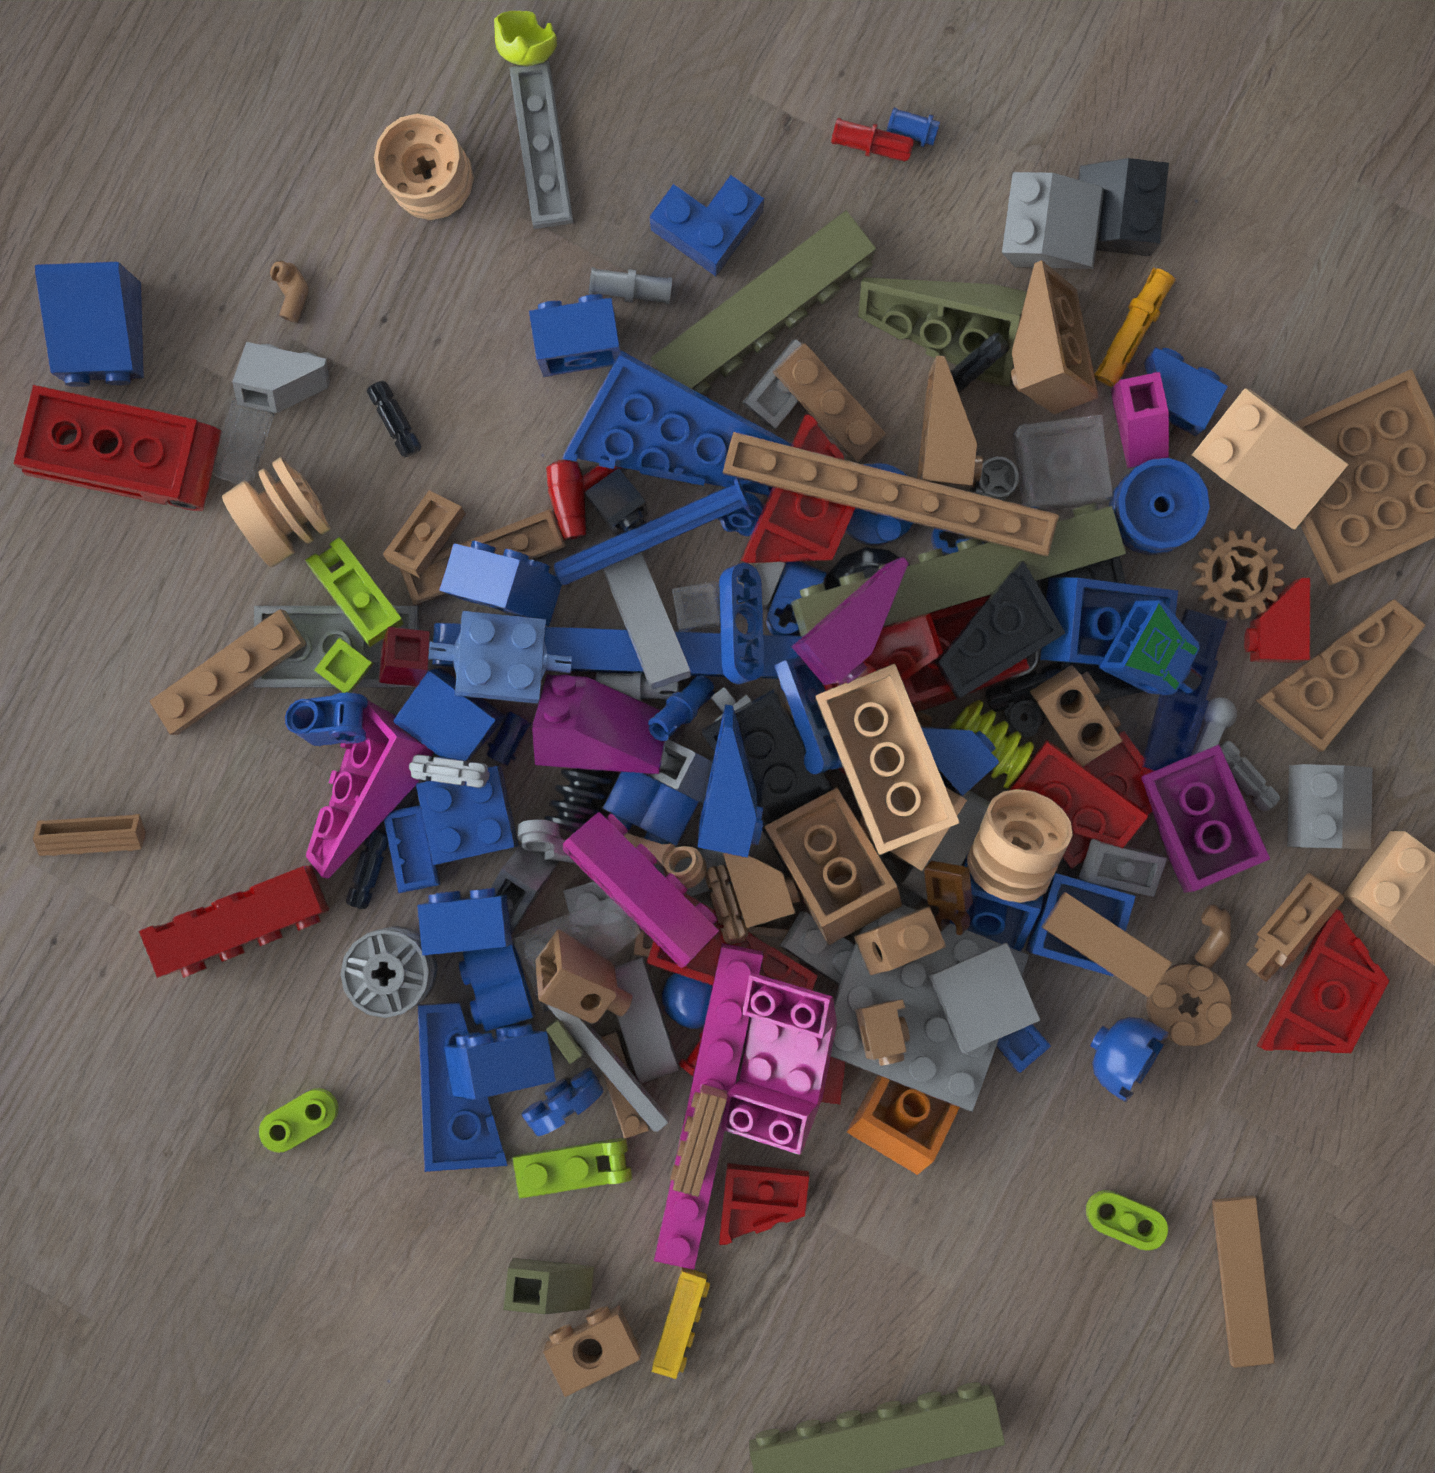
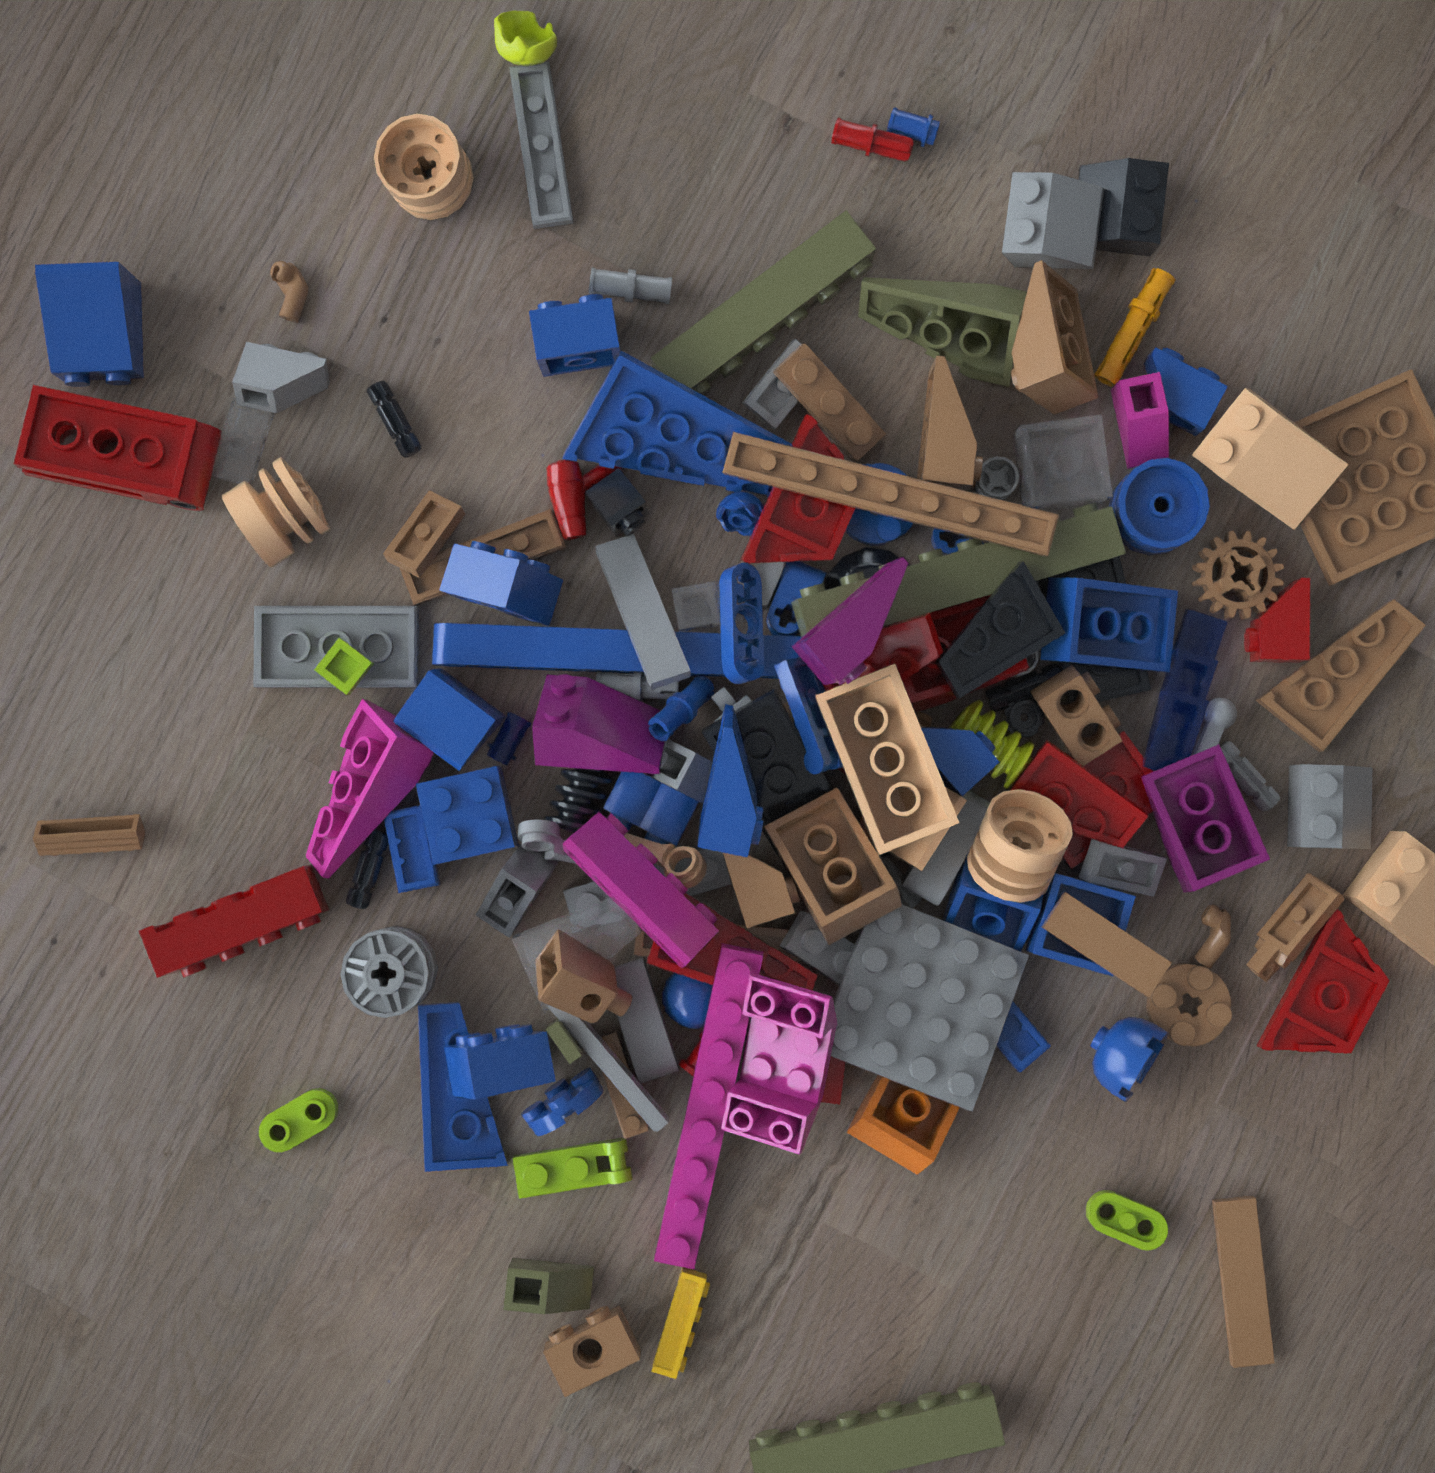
medium nougat plate [149,609,307,735] -> none
blue piece [285,692,368,746] -> none
lime plate [305,537,404,647] -> none
dark red brick [379,627,430,687] -> none
light grey axle [409,754,490,788] -> none
blue brick [417,888,512,956] -> none
medium blue plate [428,611,572,704] -> none
blue brick [459,937,536,1032] -> none
blue axle [554,478,751,585] -> none
blue brick [649,175,764,277] -> none
medium nougat piece [670,1084,727,1197] -> none
medium nougat axle [704,865,748,945] -> none
red wing [719,1163,809,1245] -> none
medium nougat torso [854,906,946,975] -> none
medium nougat brick [855,999,910,1066] -> none
reddish brown plate [924,860,973,936] -> none
light grey tile [929,943,1041,1054] -> none
black axle [950,333,1009,393] -> none
blue torso [1099,600,1202,695] -> none

